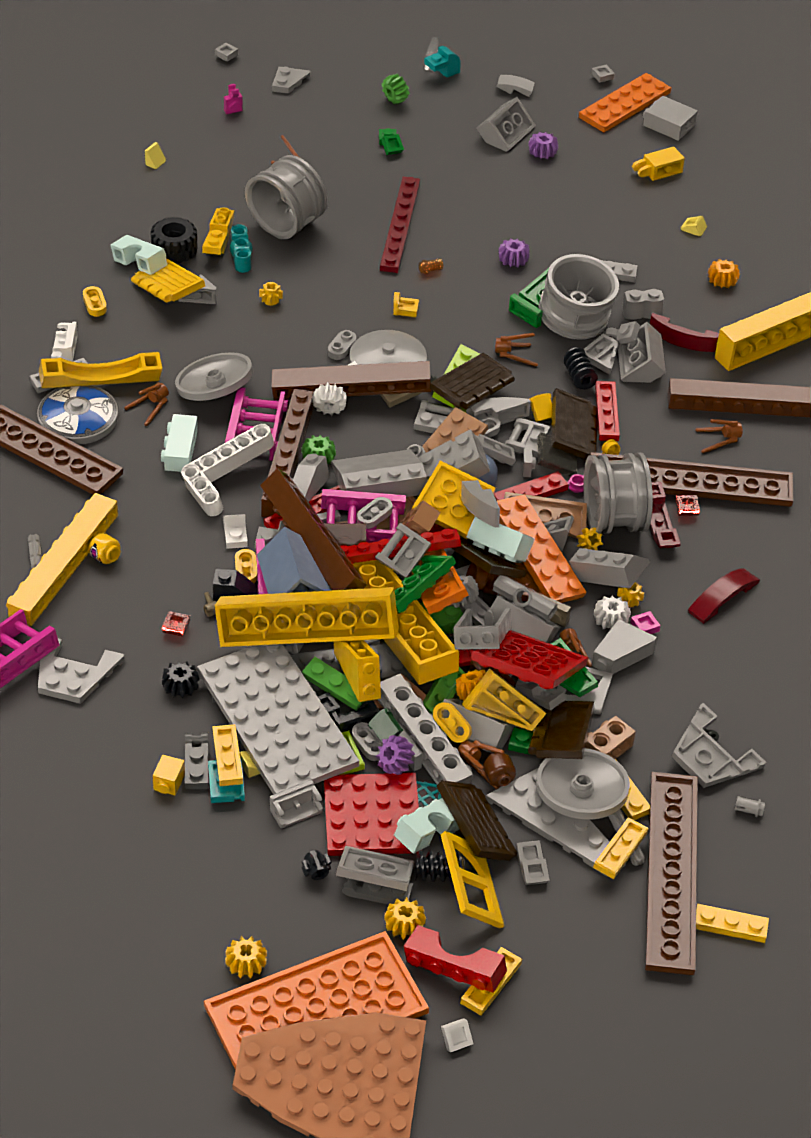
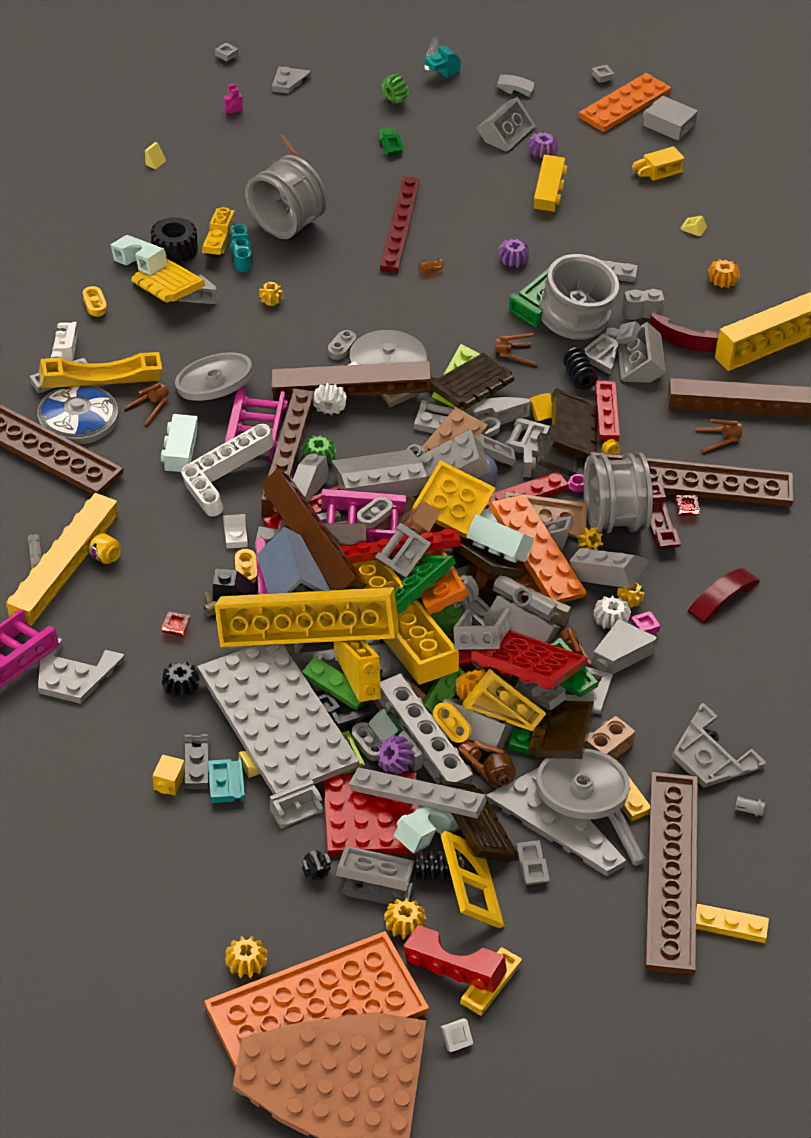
yellow plate [212,724,243,786] -> none
yellow tile [393,292,419,317] -> none
light grey slope [461,480,500,527] -> none
yellow tile [593,817,649,879] -> none
none -> light grey plate [349,767,486,818]
none -> yellow wedge [534,154,568,212]

